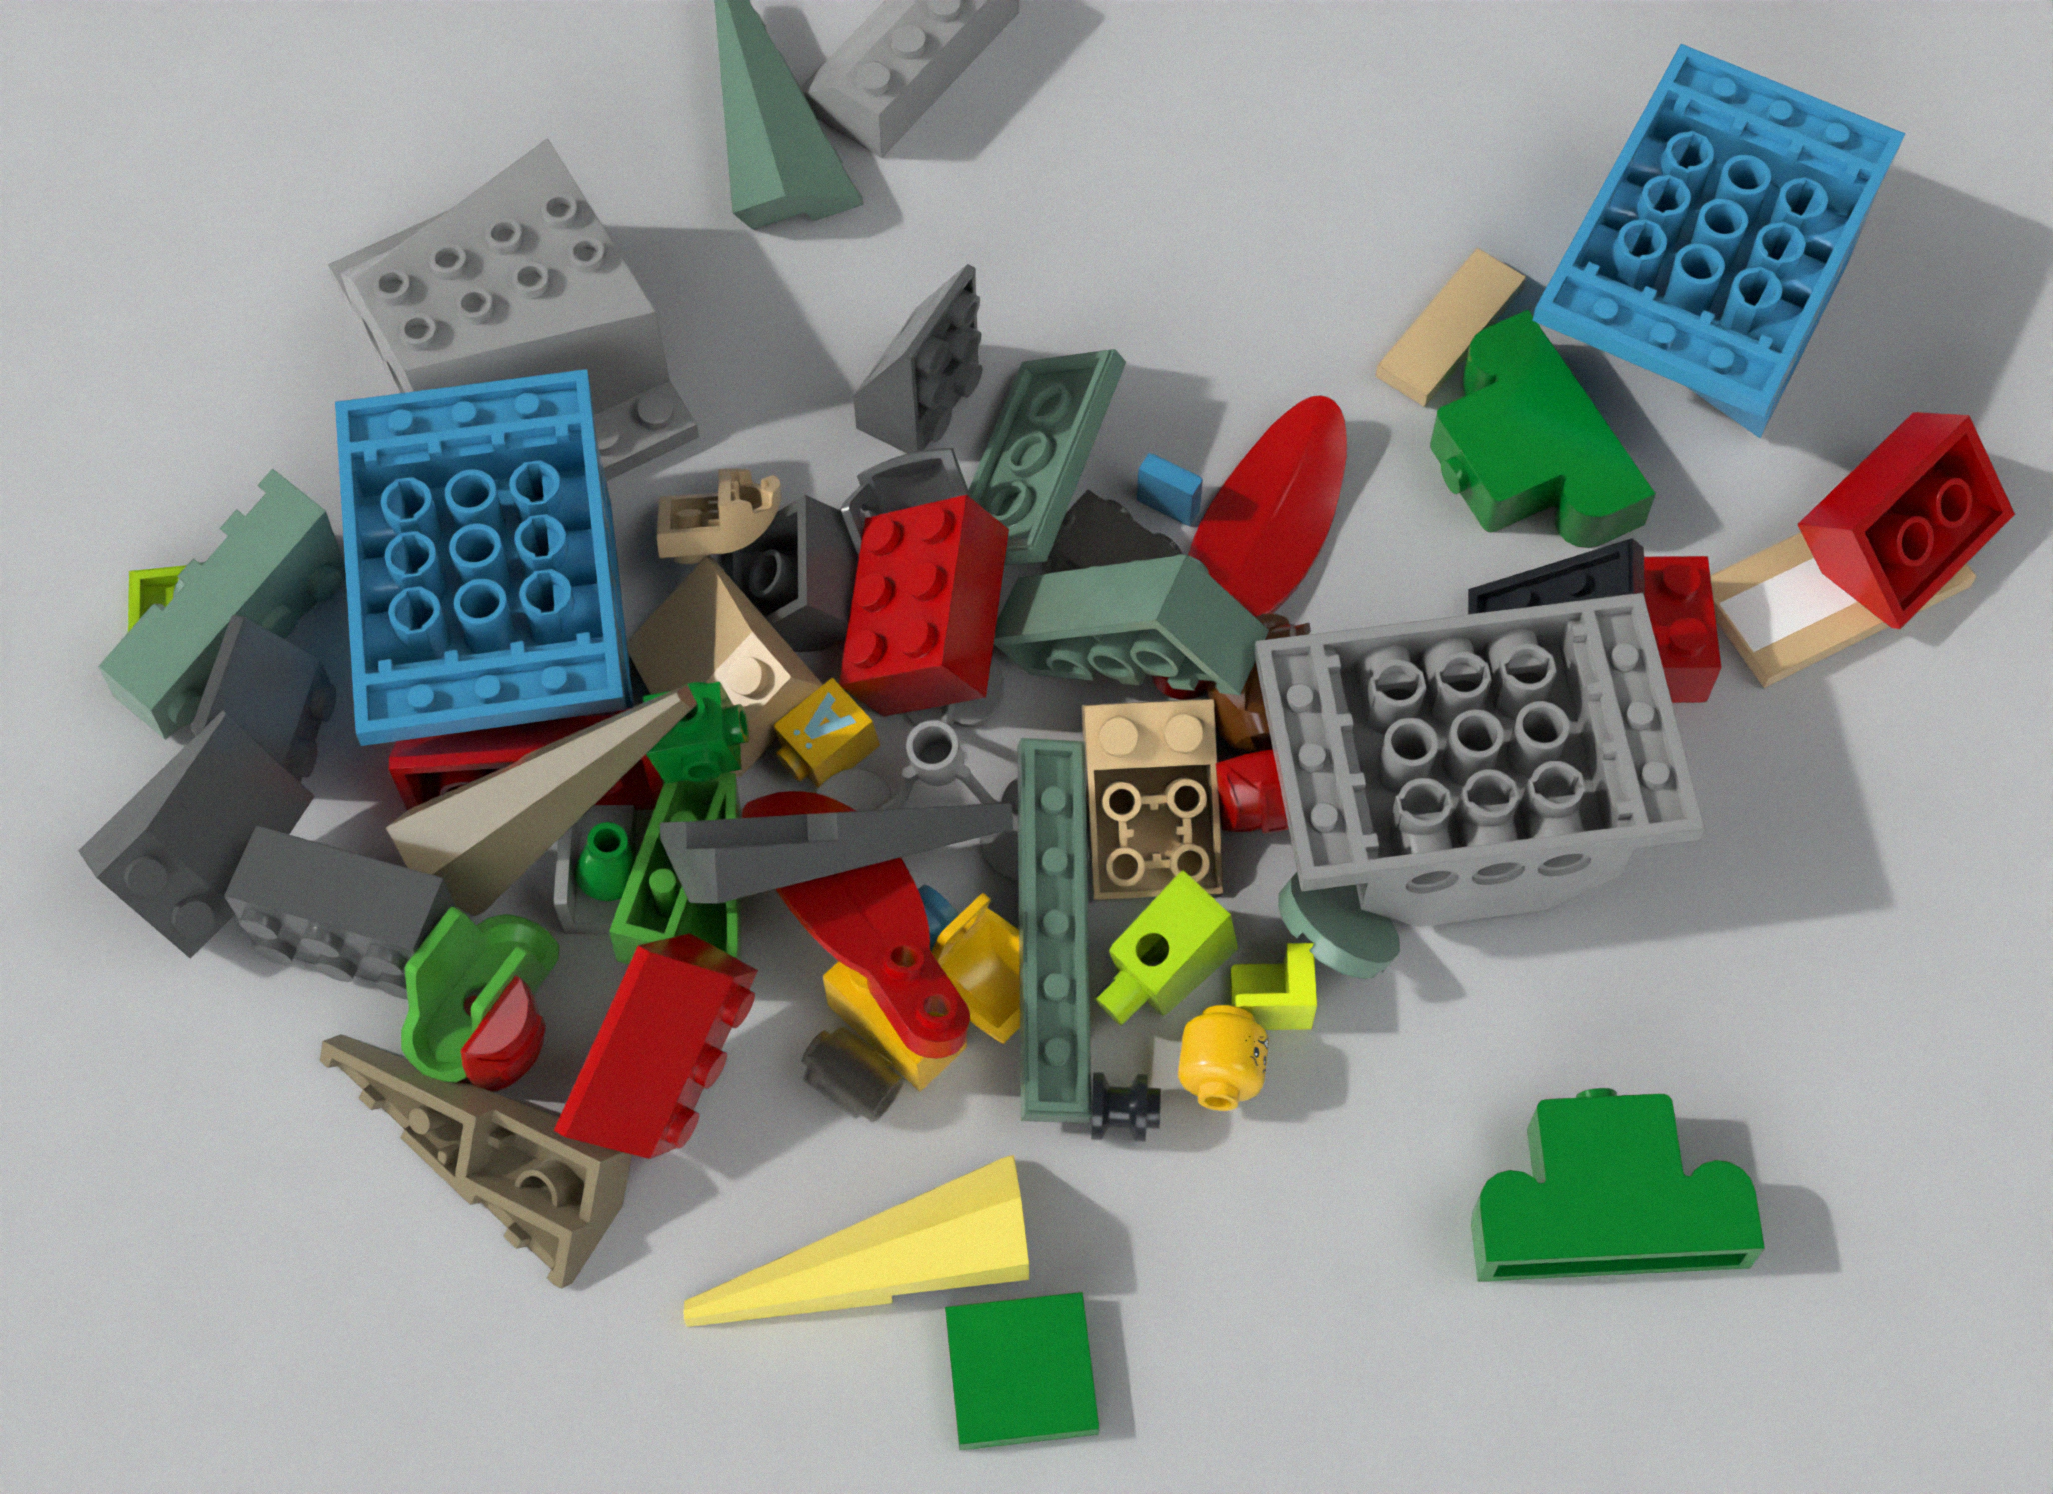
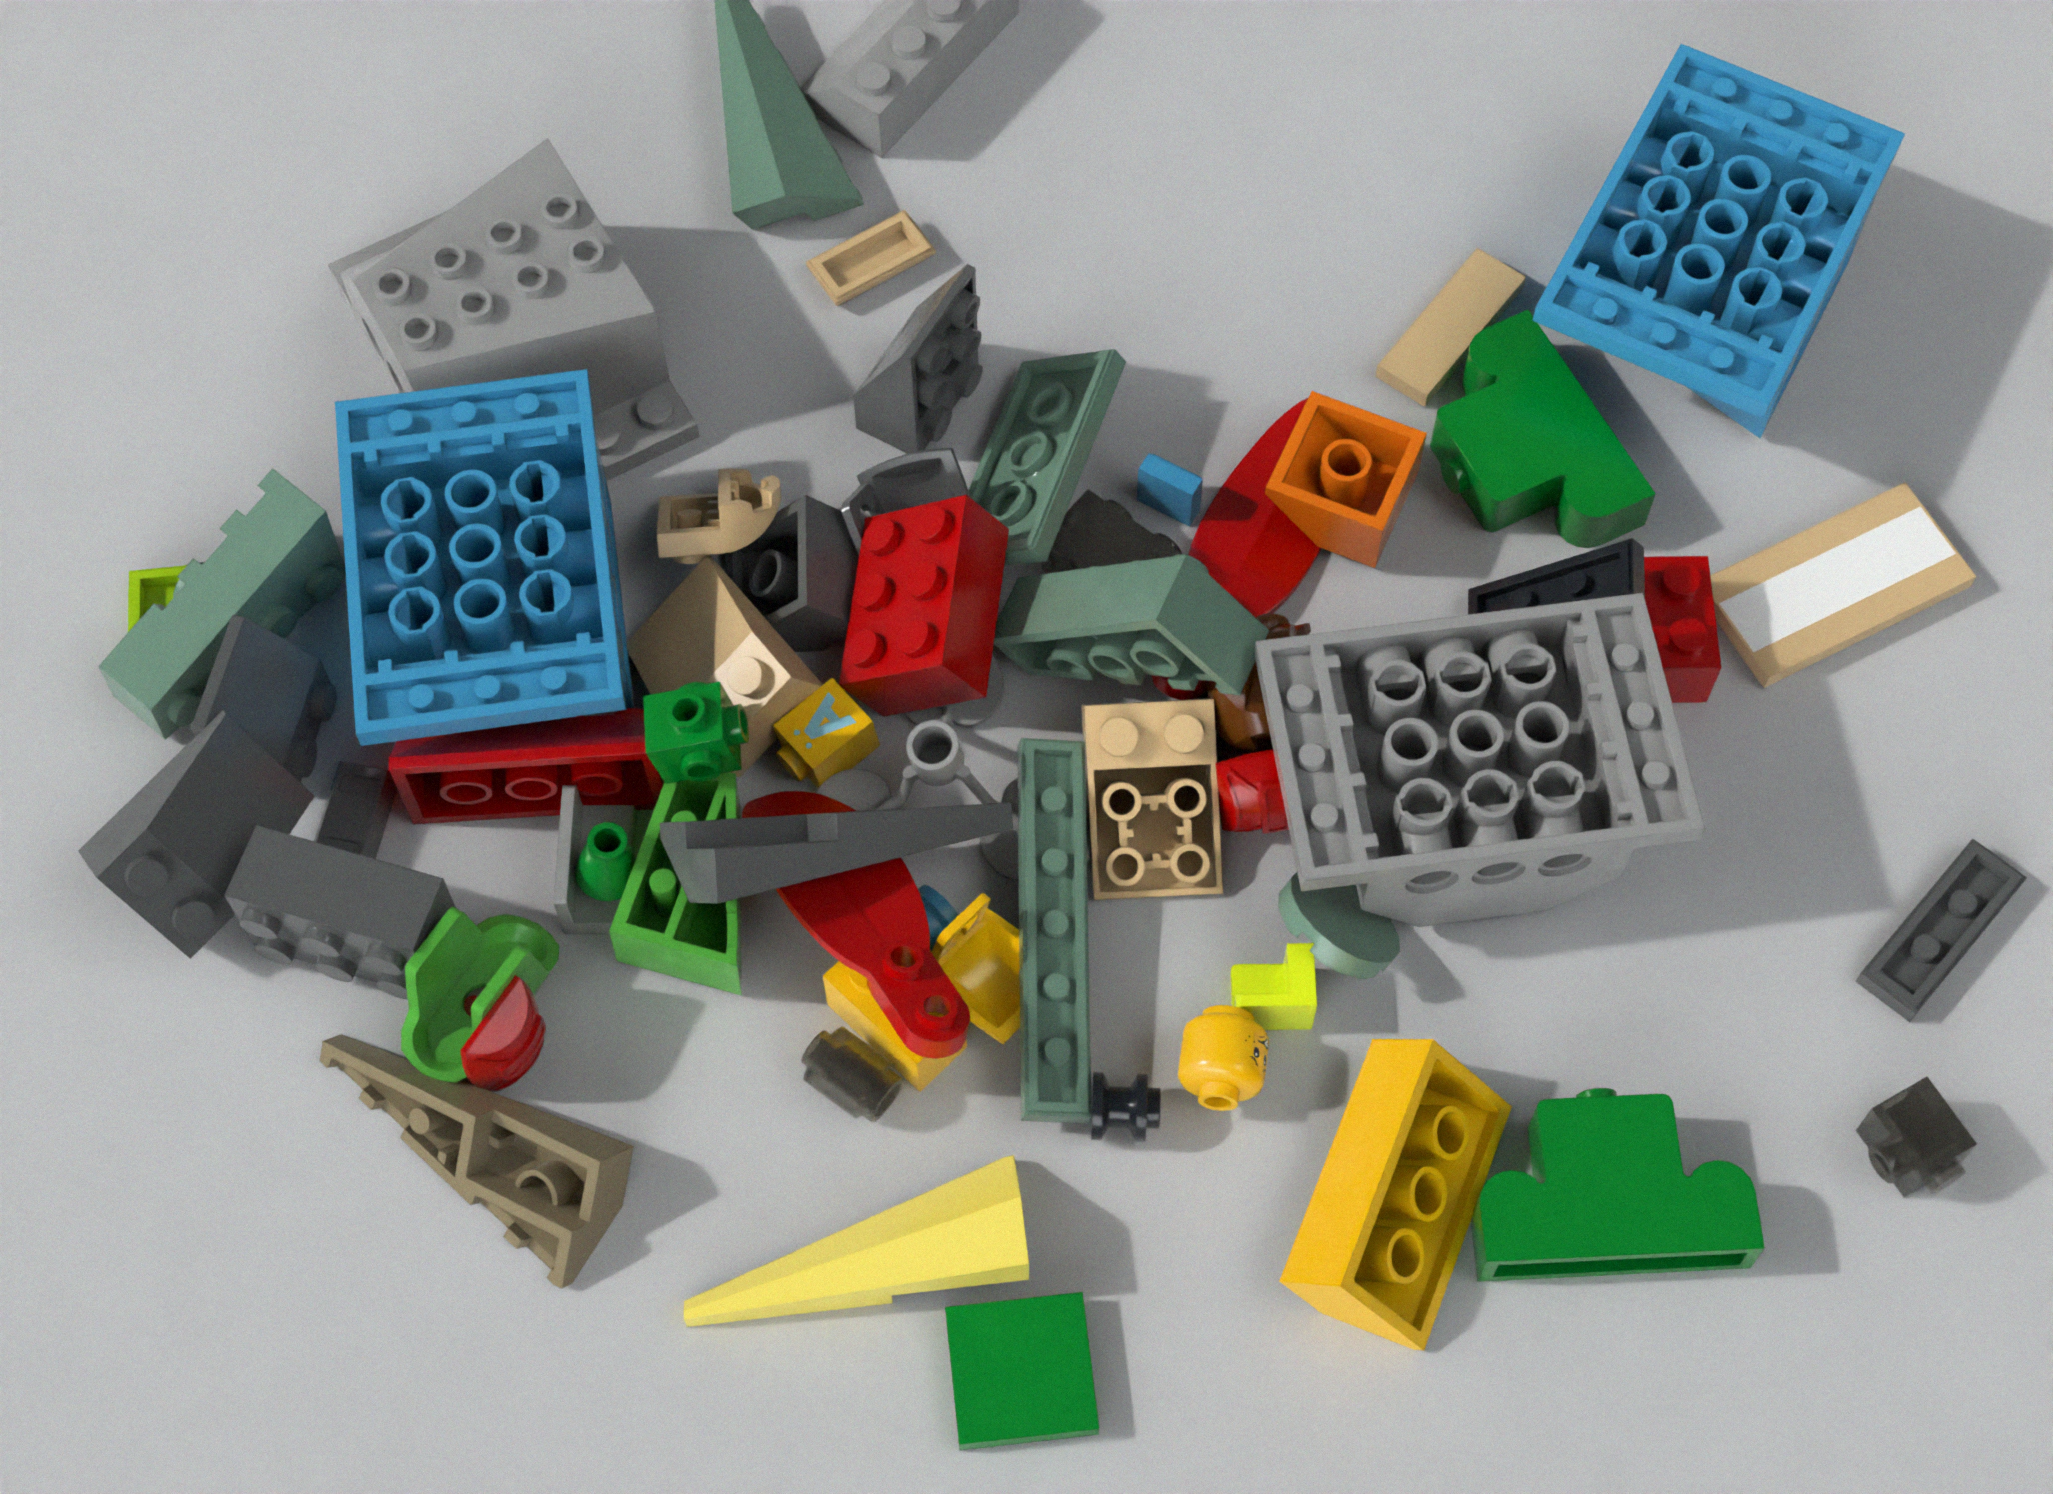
dark tan wedge [386,684,697,916] -> none
red slope [553,933,758,1159] -> none
lime torso [1094,870,1239,1026] -> none
red slope [1797,412,2015,629] -> none
none -> dark grey tile [314,761,397,859]
none -> tan tile [805,210,936,306]
none -> orange slope [1265,391,1427,568]
none -> yellow slope [1279,1039,1512,1351]
none -> dark grey tile [1855,838,2027,1022]
none -> clear smoke brick [1855,1077,1977,1198]

